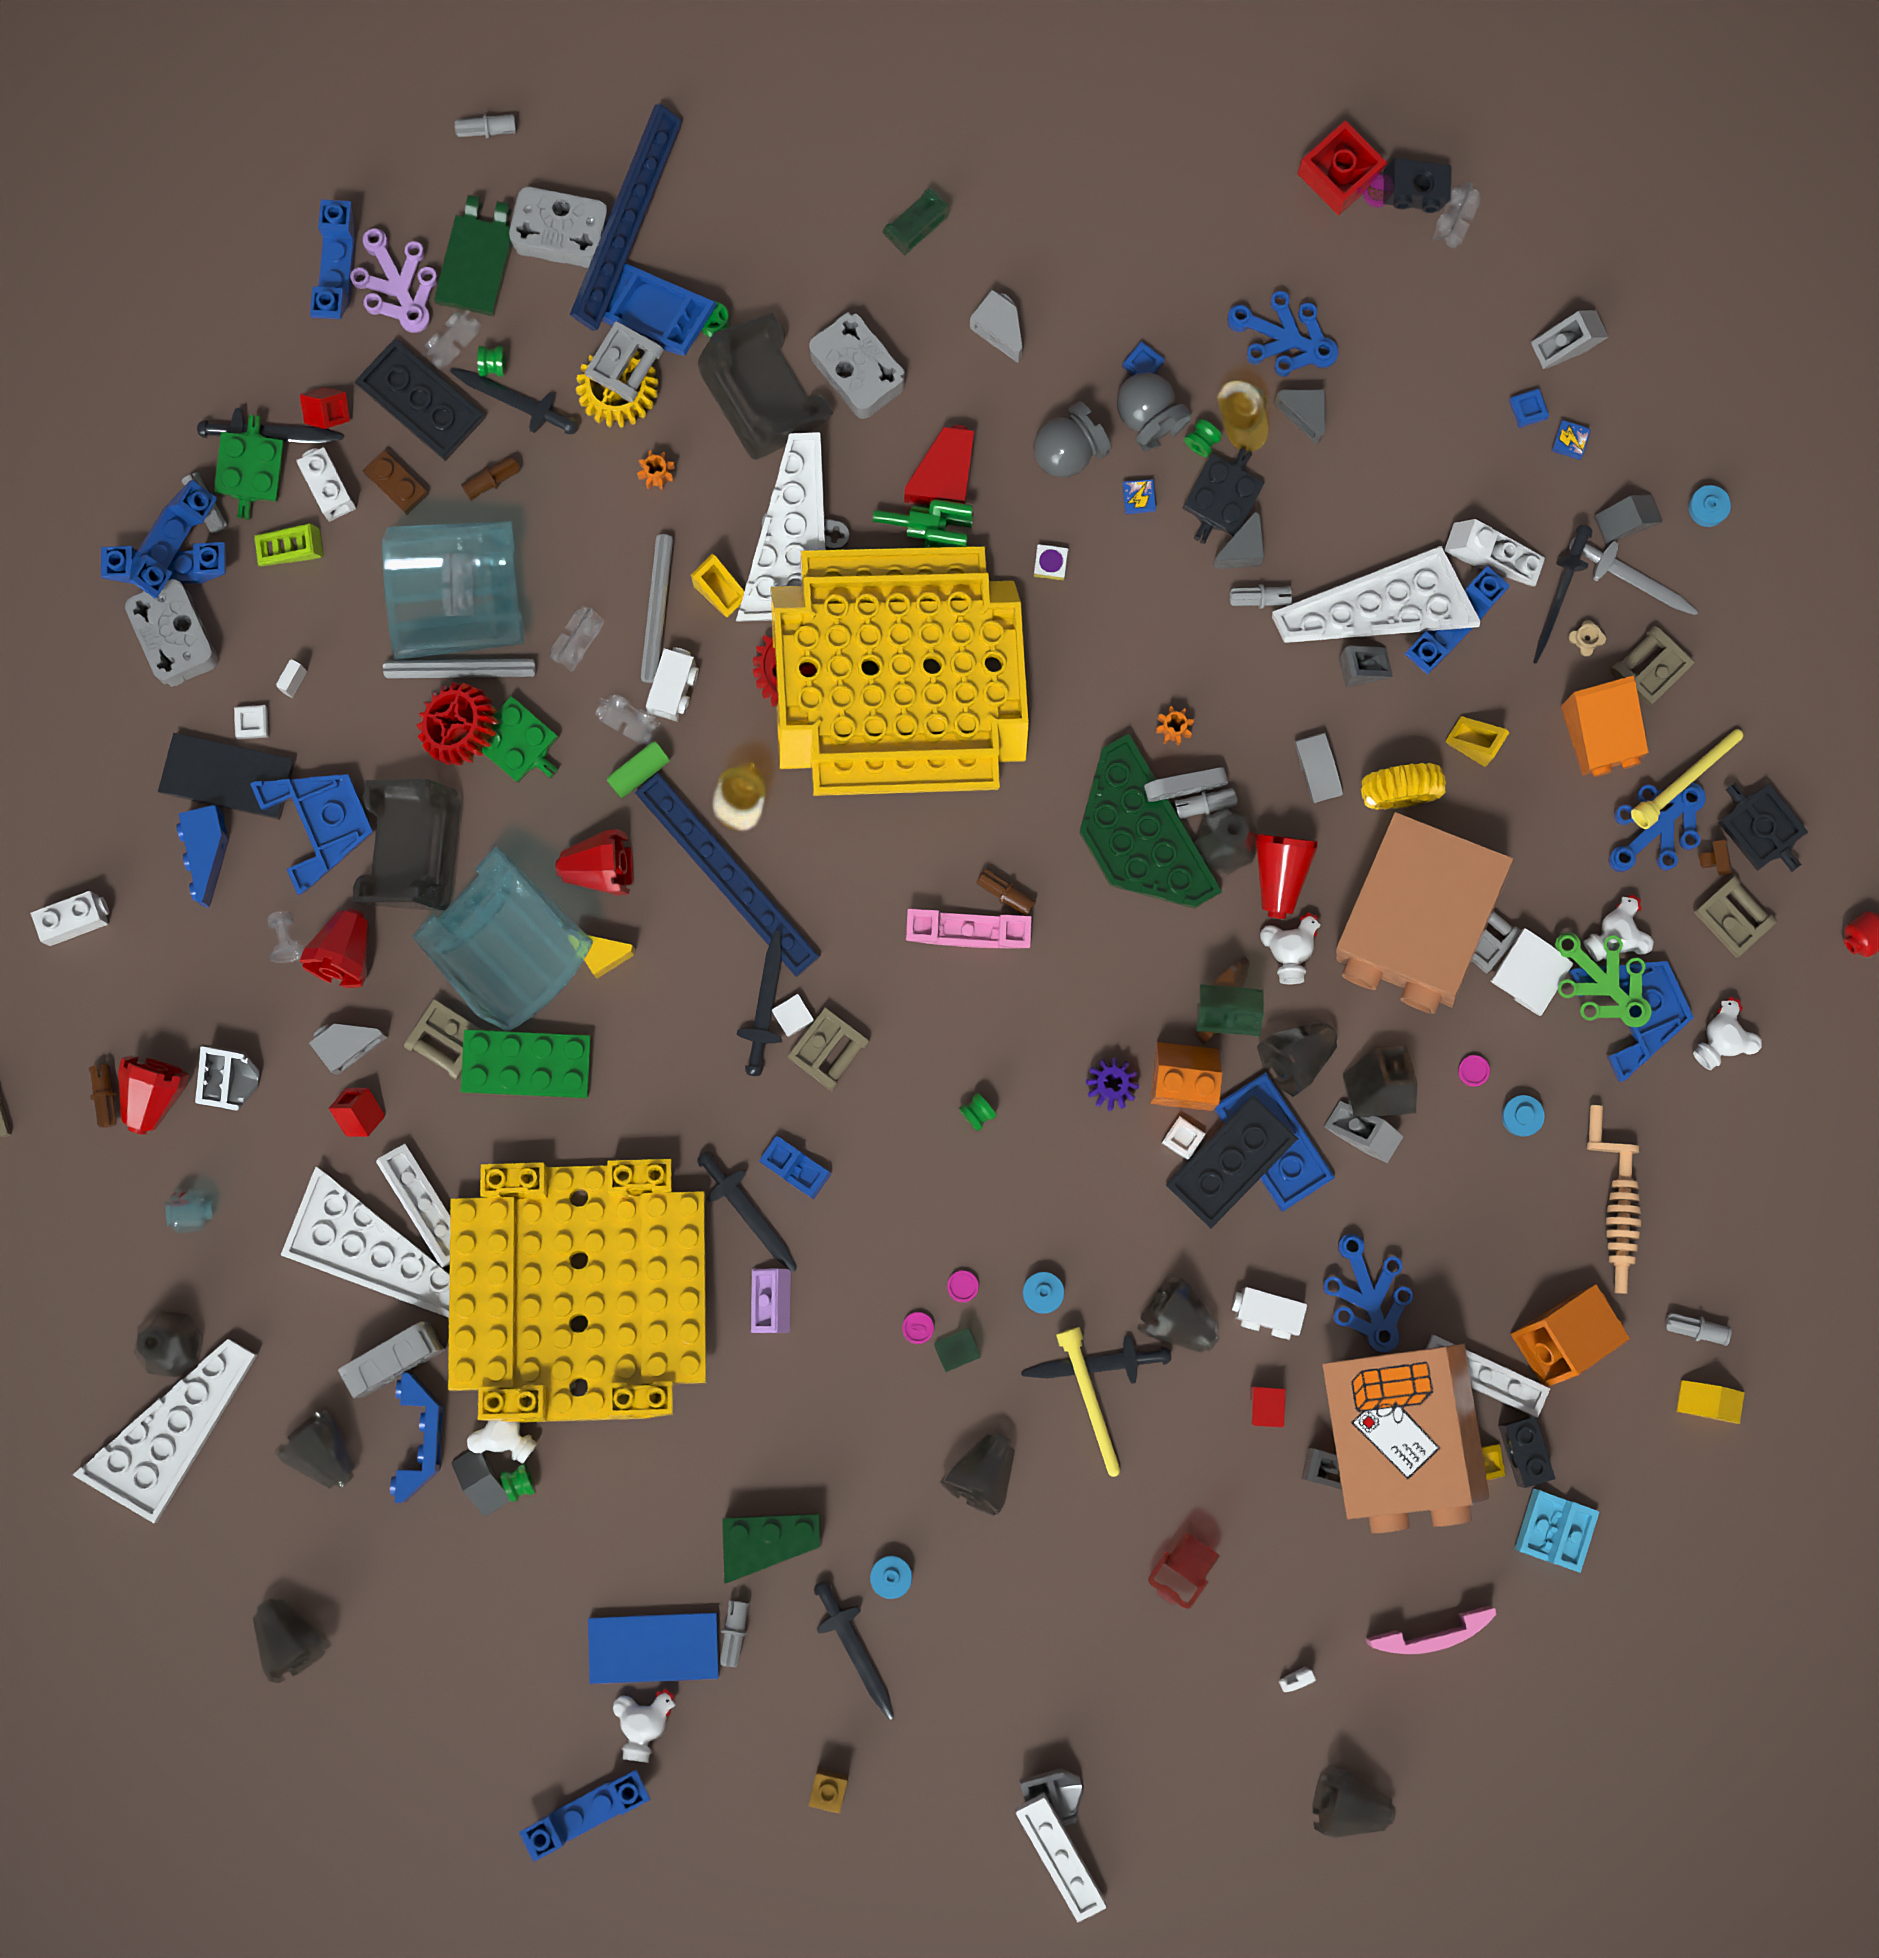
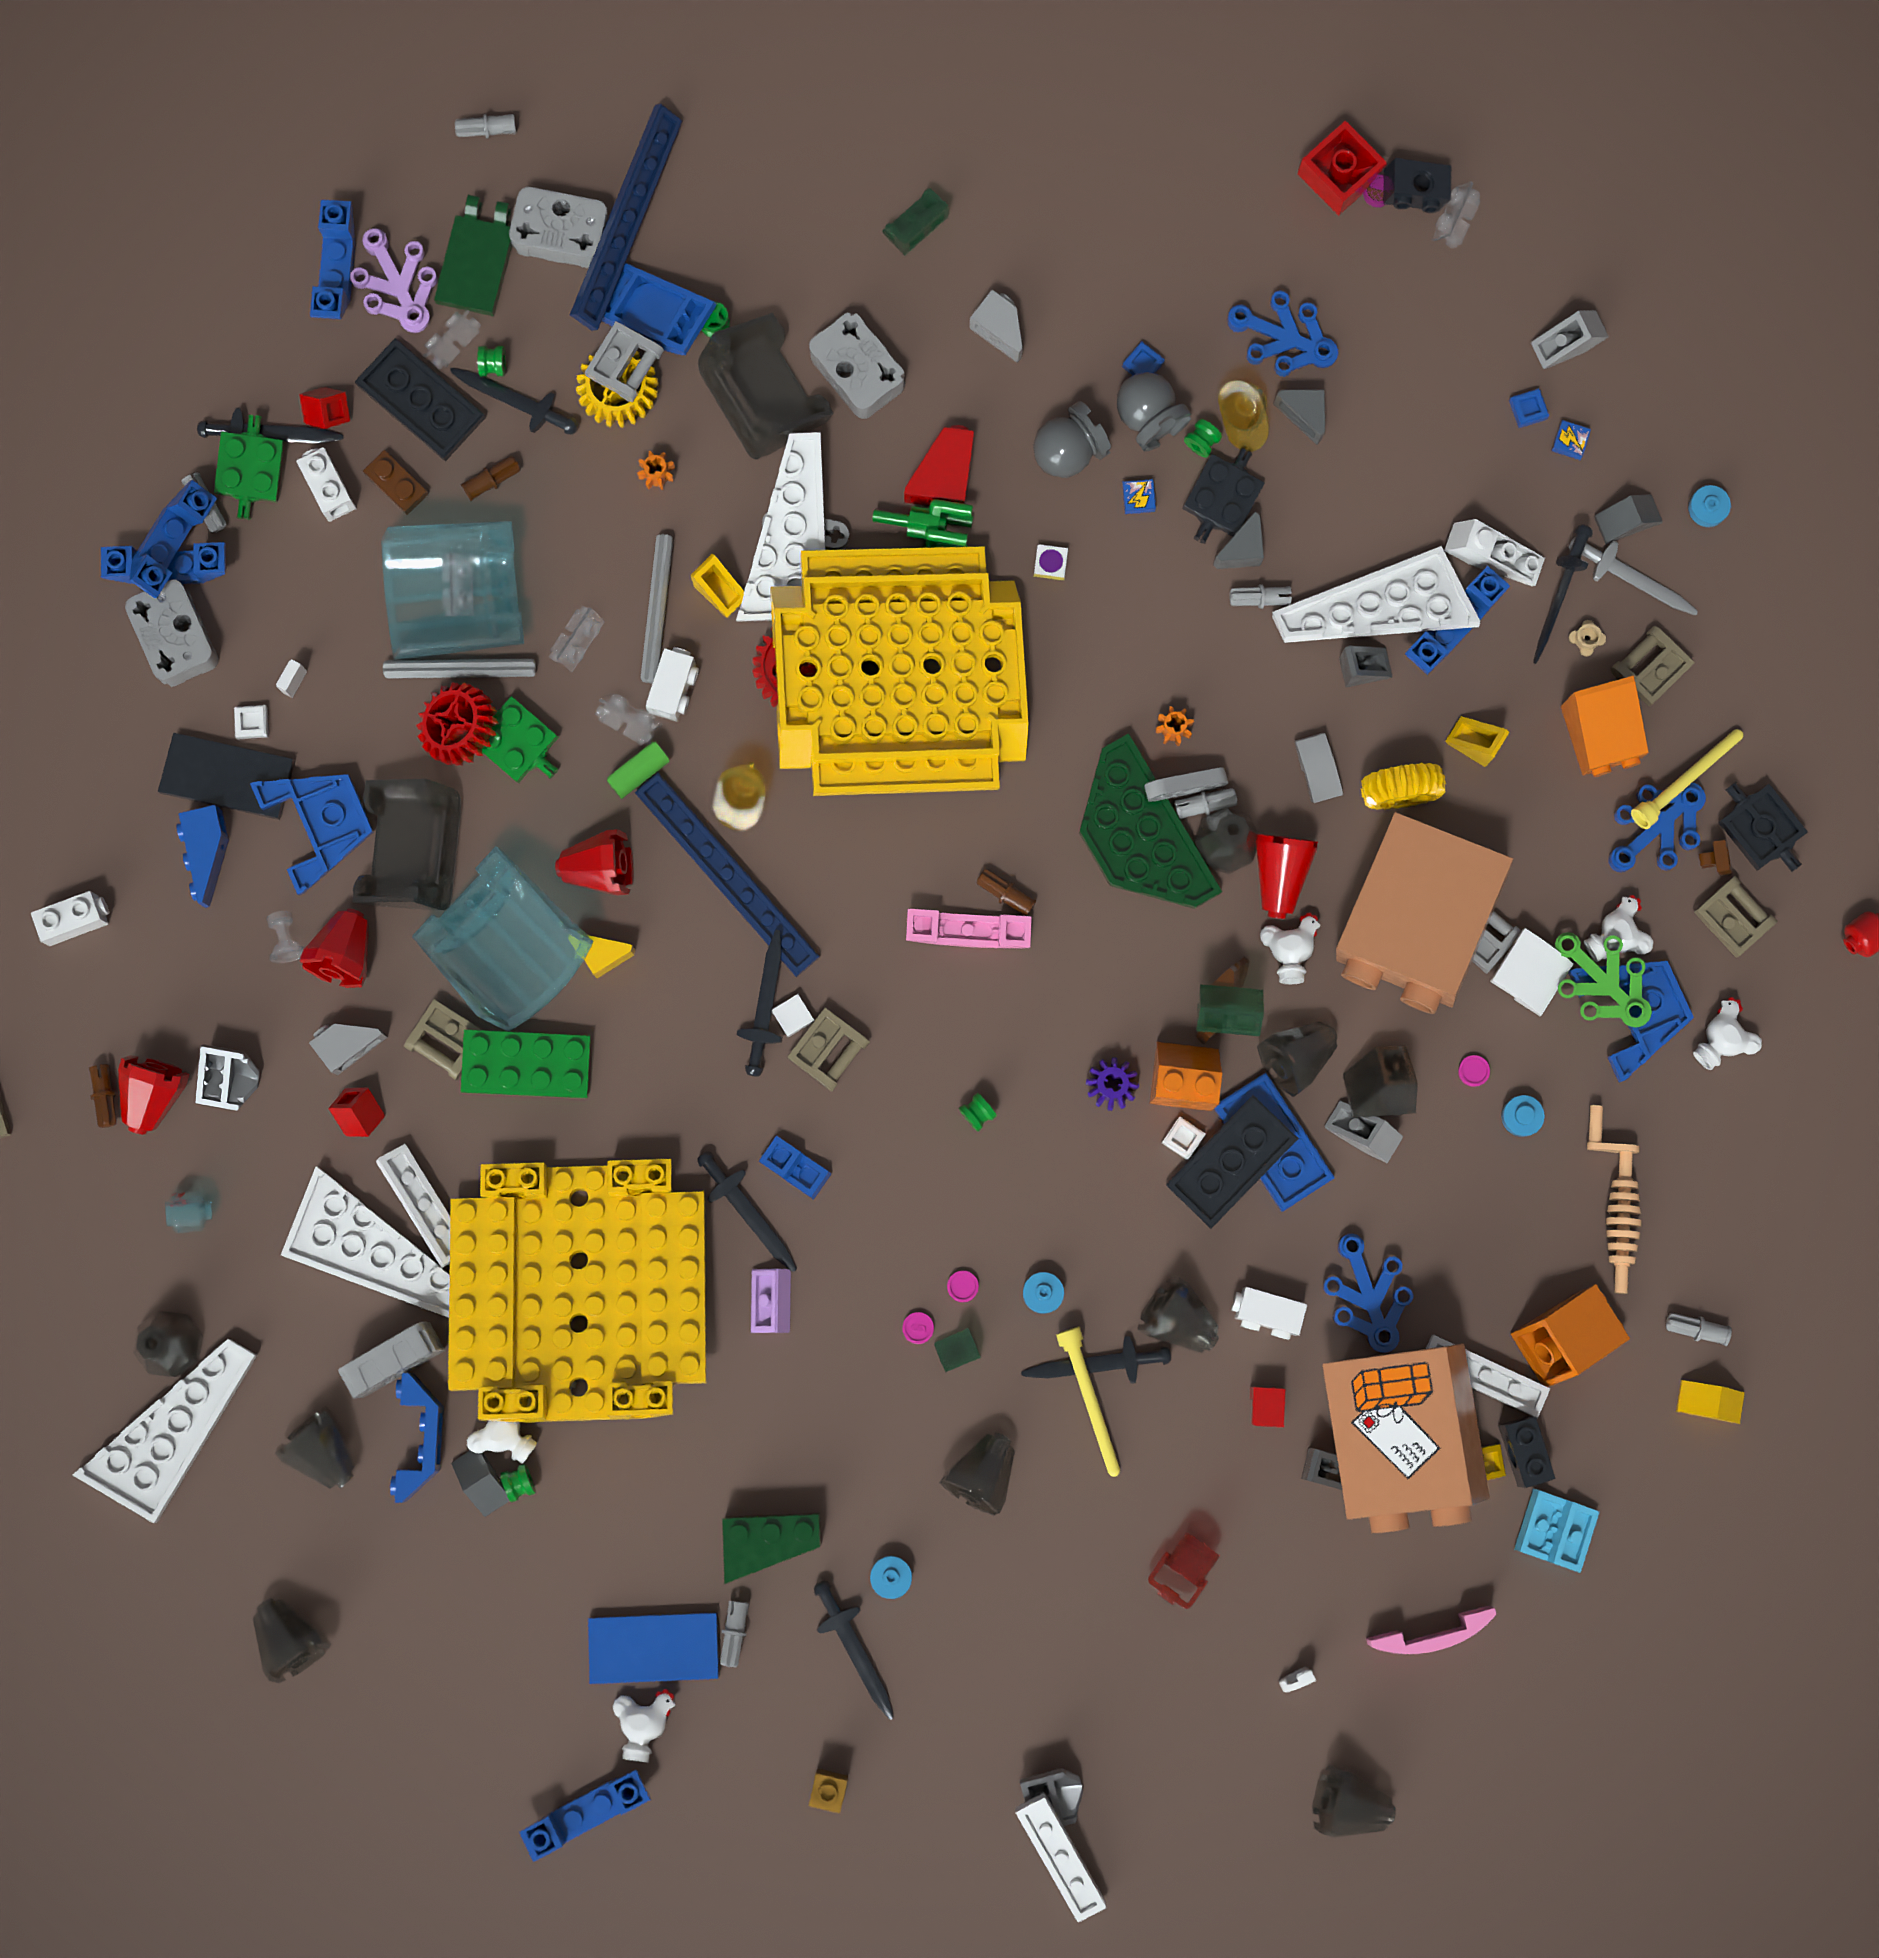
lime slope [254,524,323,566] -> none

